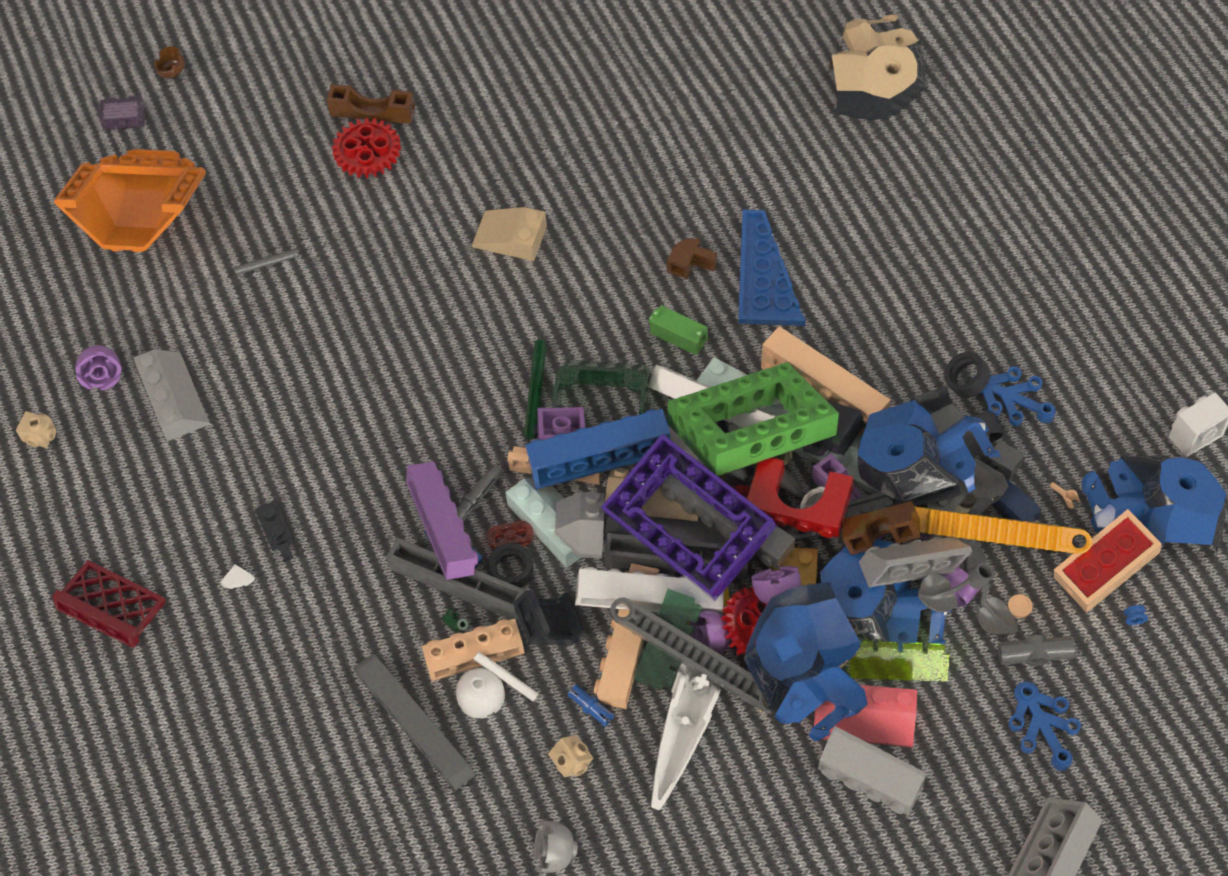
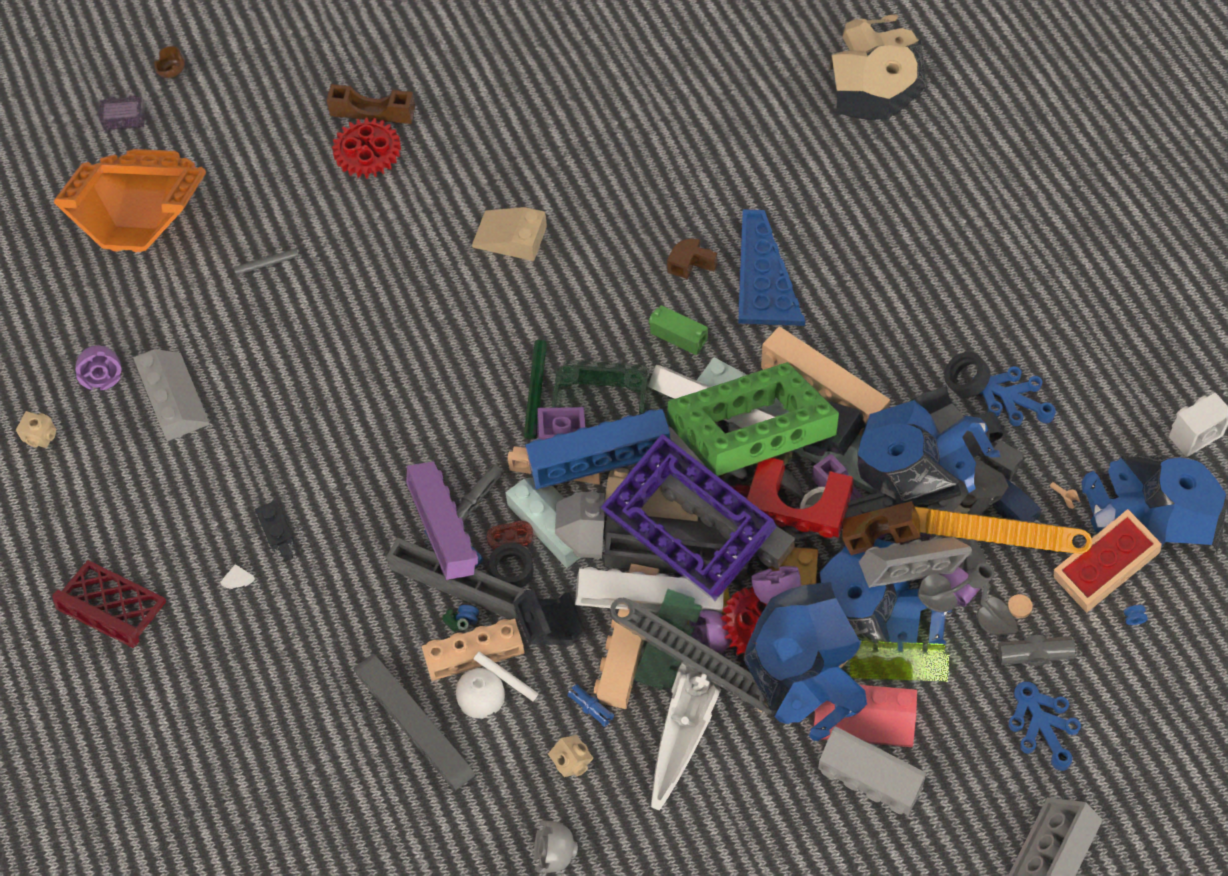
none -> blue bush [456,605,479,625]

